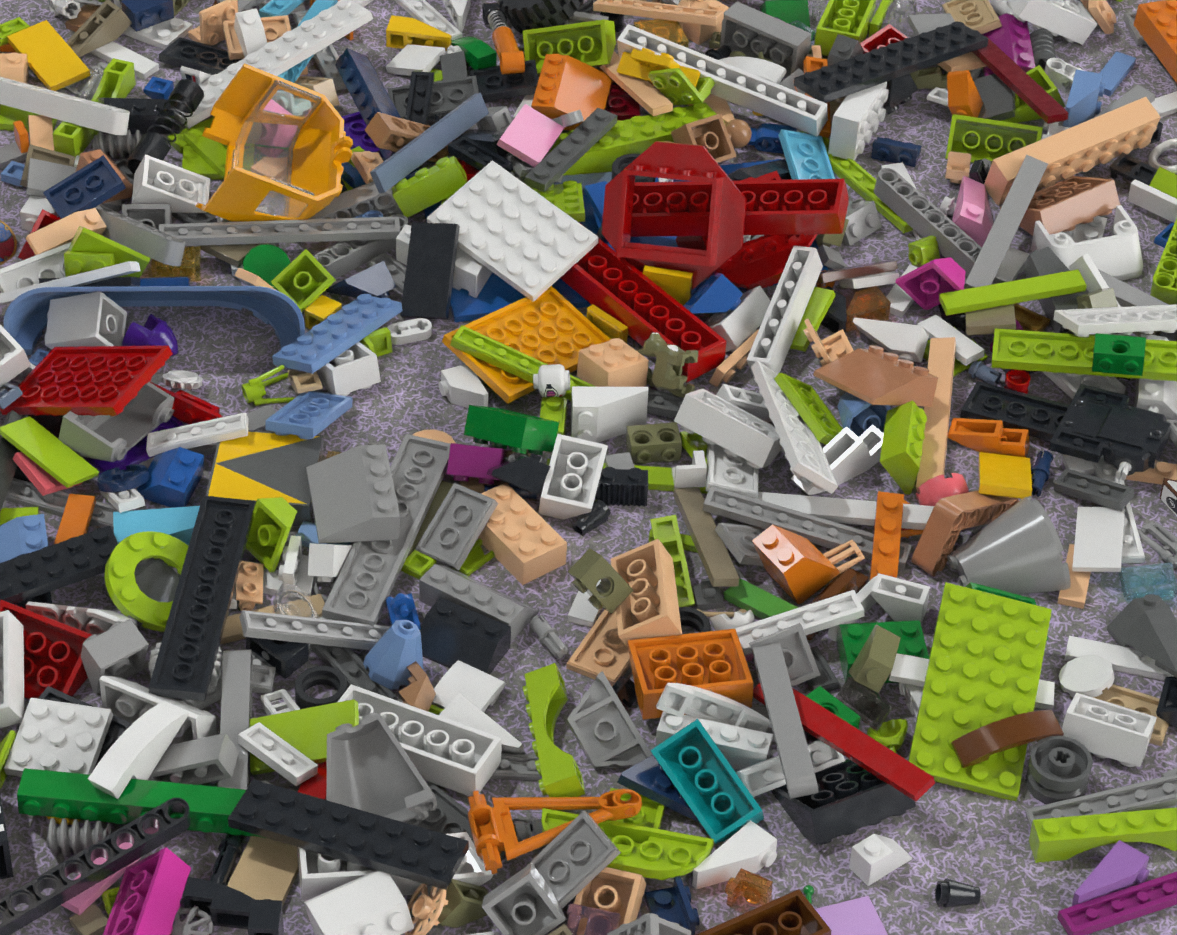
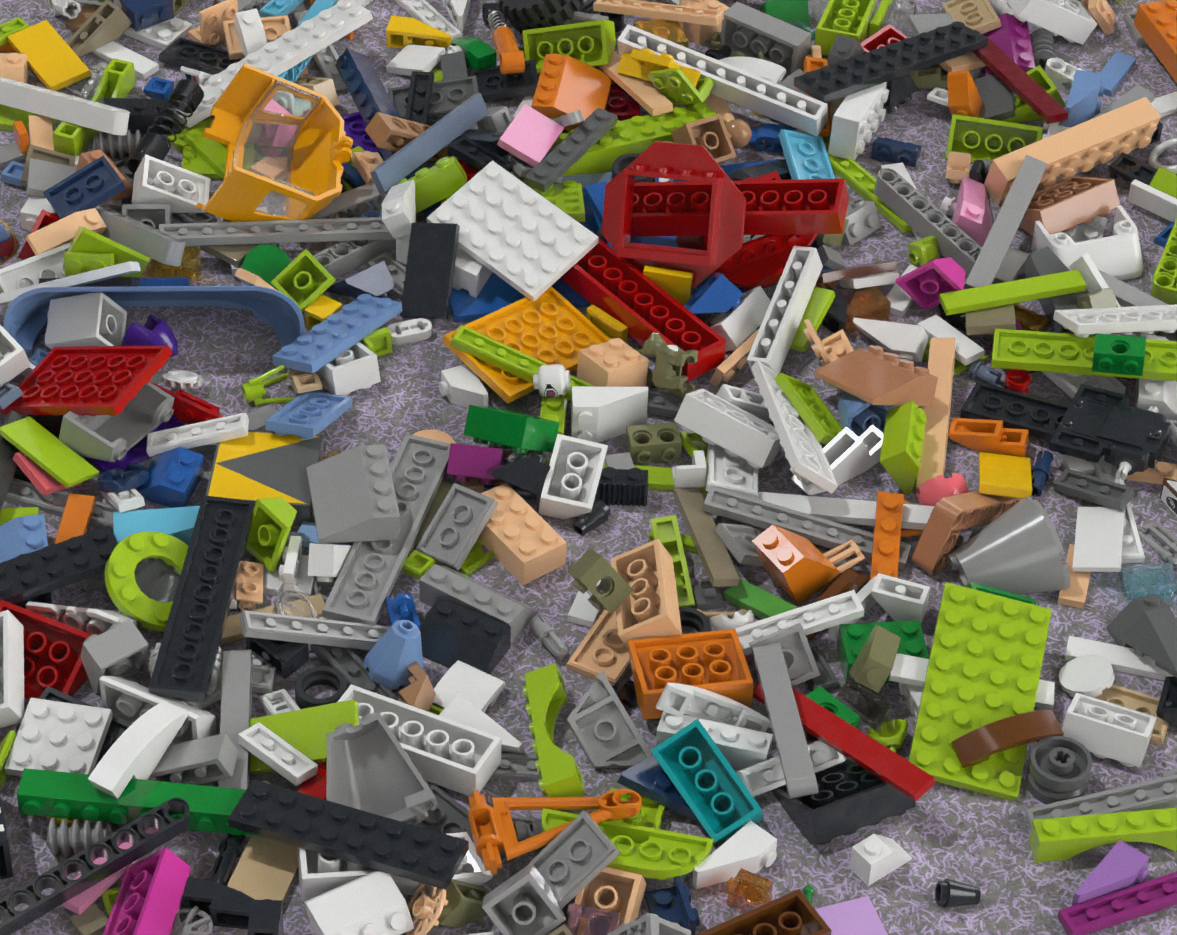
none -> white slope [382,180,416,239]

